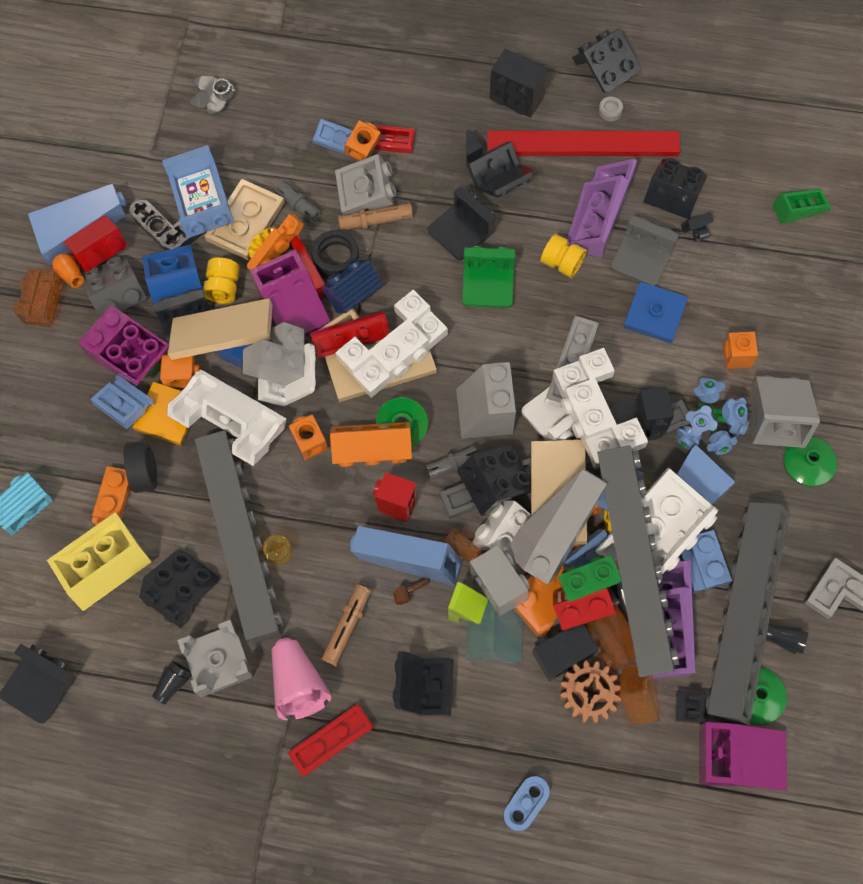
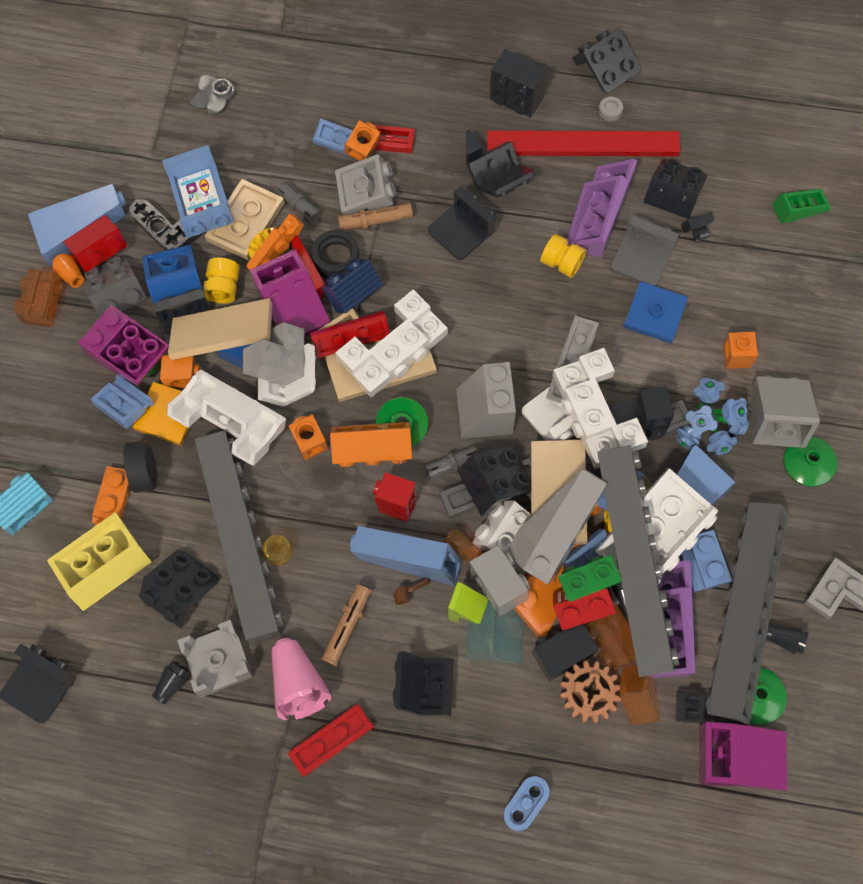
green bracket [462,246,515,308] -> none

